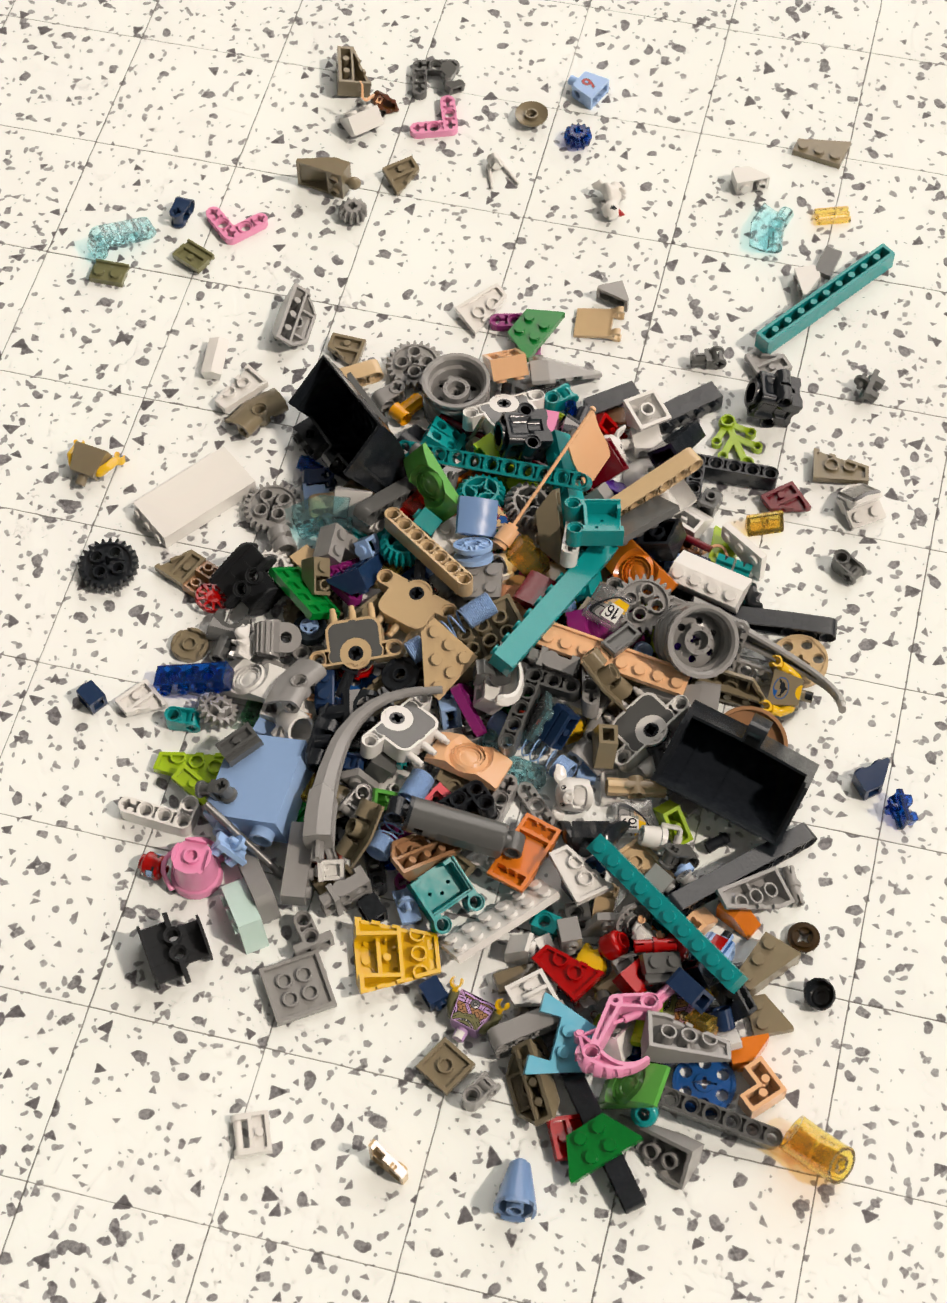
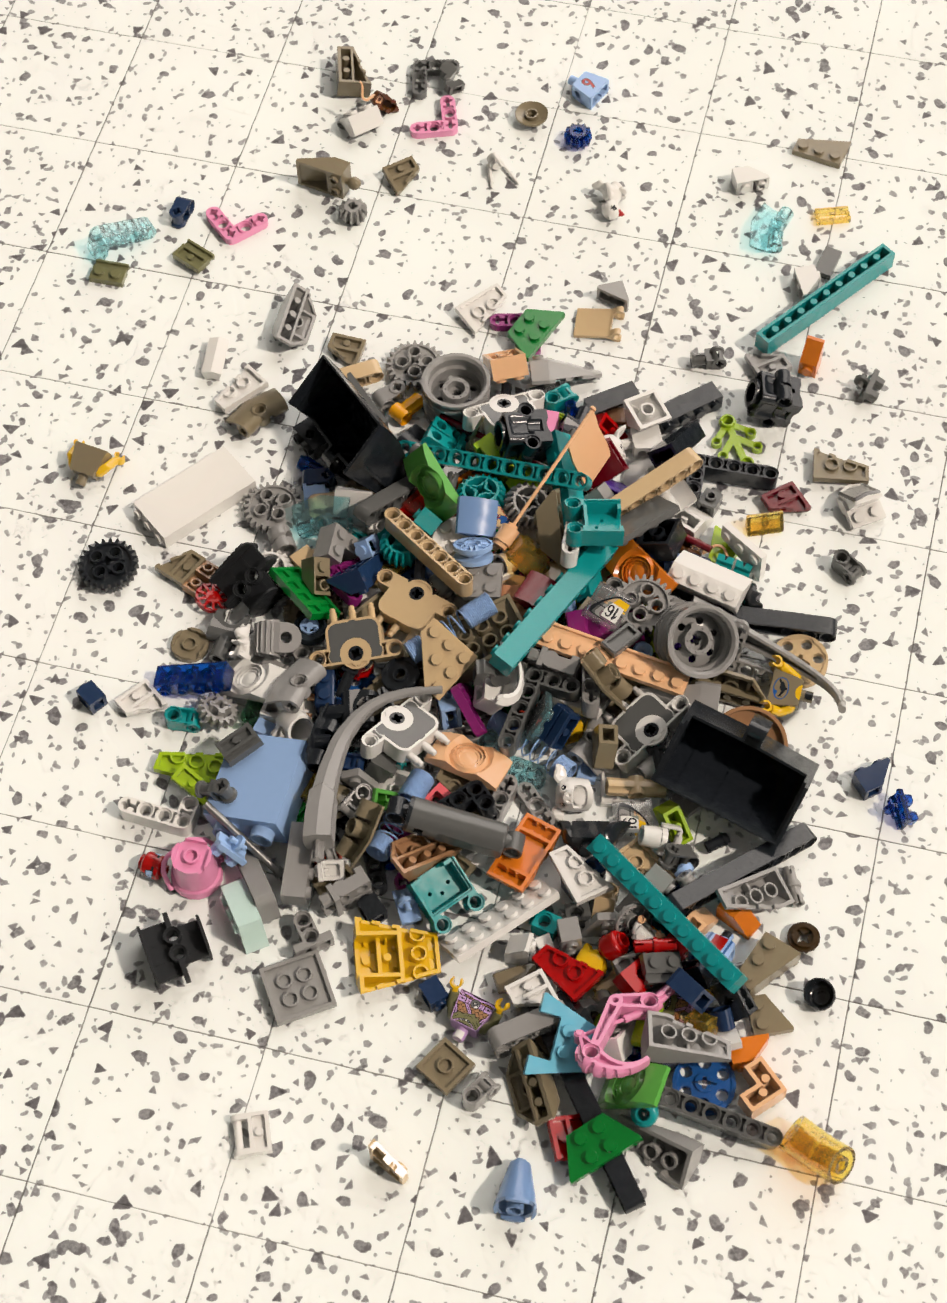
none -> orange slope [798,335,825,378]

